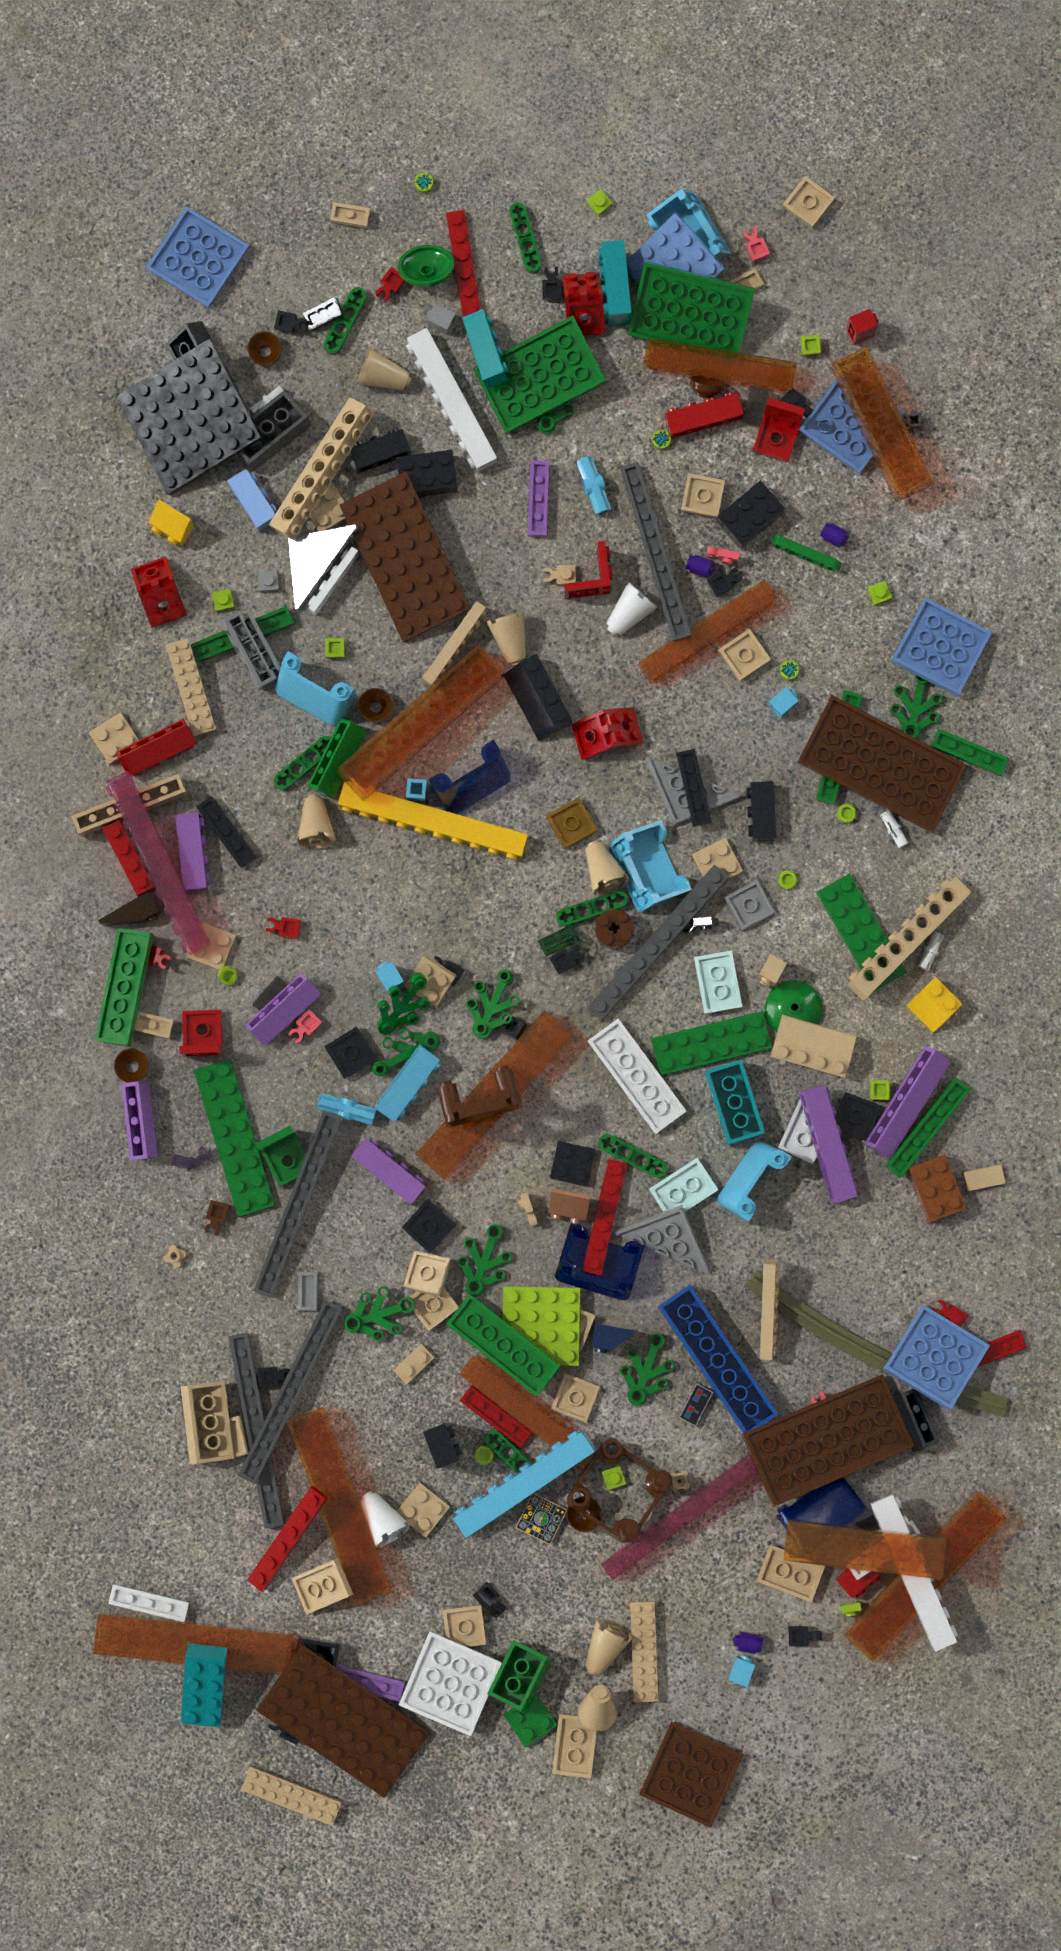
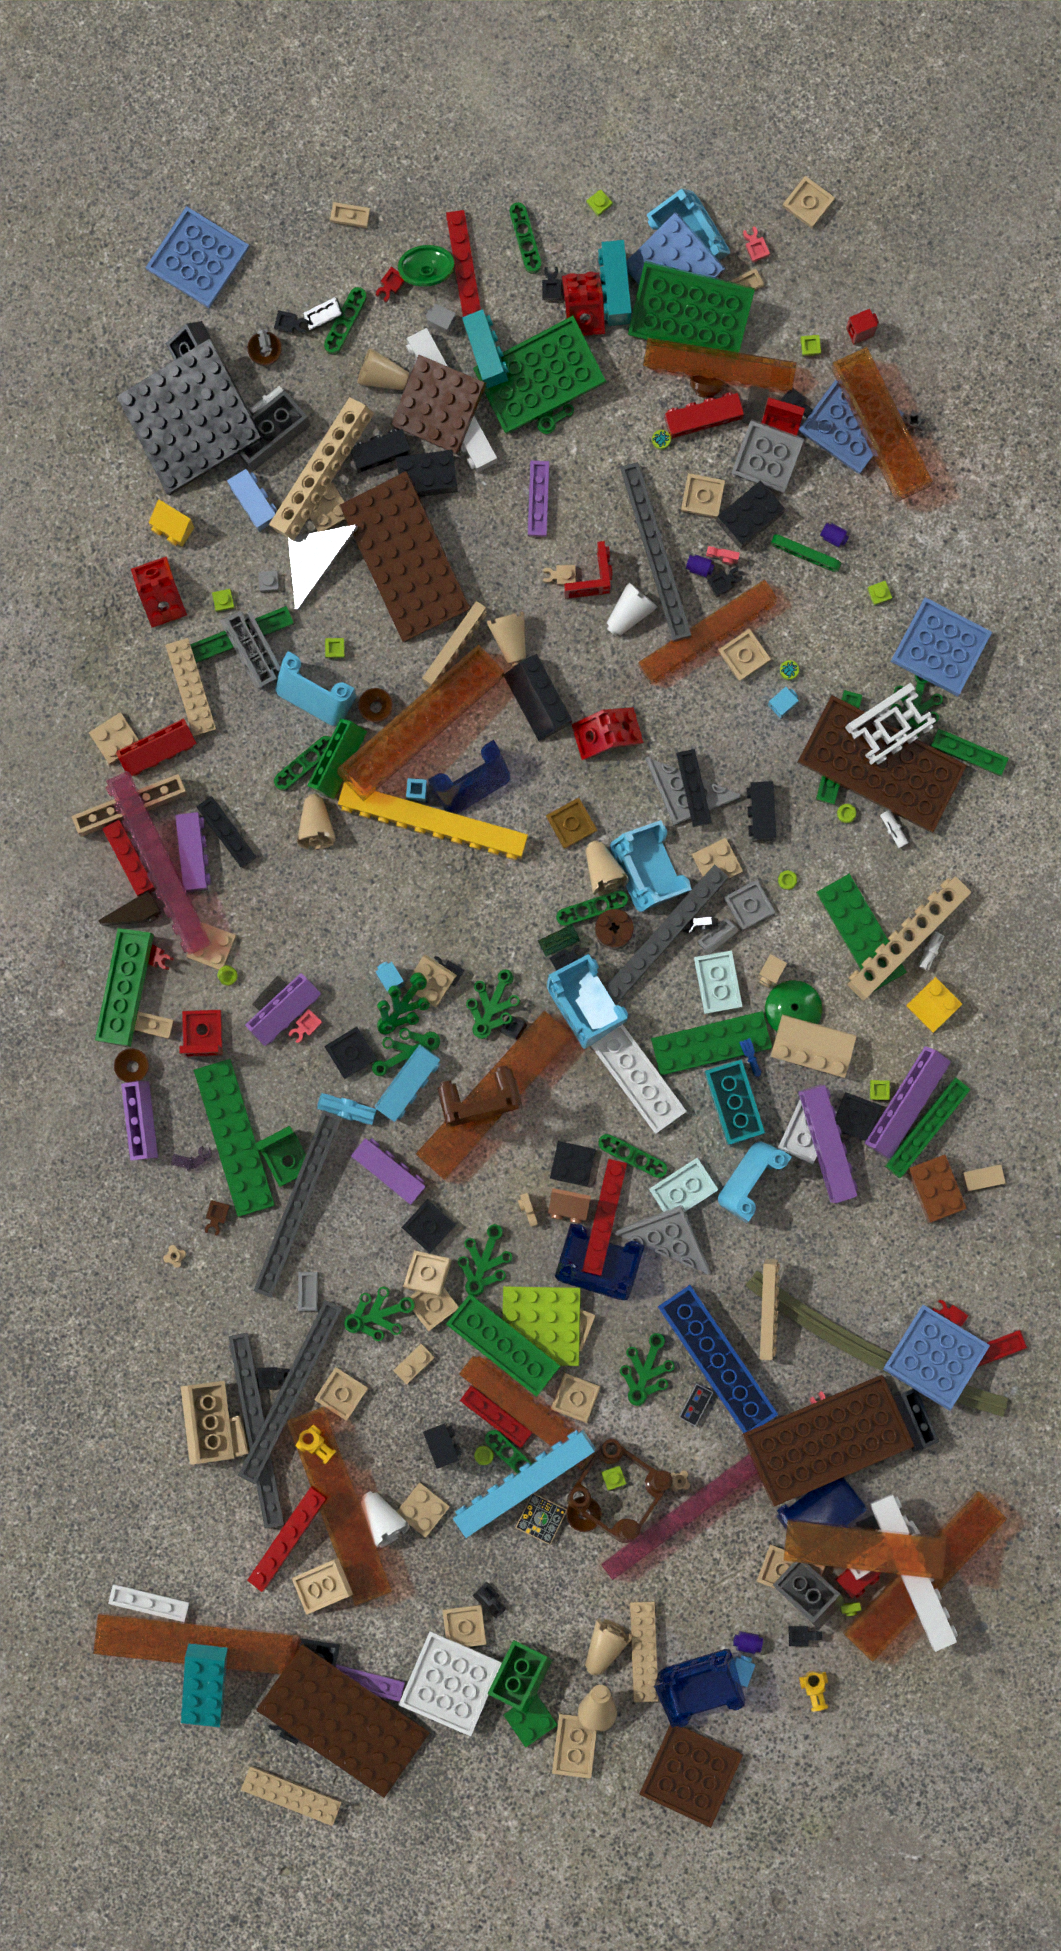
red plate [266,917,301,939] -> none
white plate [308,547,359,616] -> none
tile [415,173,433,193] -> none
medium azure piece [577,456,611,515] -> none
dark blue slope [591,1324,634,1353] -> none
none -> light grey piece [257,329,272,353]
none -> yellow connector [295,1424,336,1464]
none -> tan plate [314,1367,368,1421]
none -> reddish brown plate [391,355,487,454]
none -> medium azure windscreen [547,954,628,1049]
none -> clear blue windscreen [654,1649,746,1728]
none -> light grey plate [697,918,739,954]
none -> light grey plate [731,419,804,493]
none -> blue piece [739,1038,761,1077]
none -> dark grey slope [773,1557,845,1630]
none -> yellow connector [799,1671,829,1712]
none -> white fence [845,683,936,765]

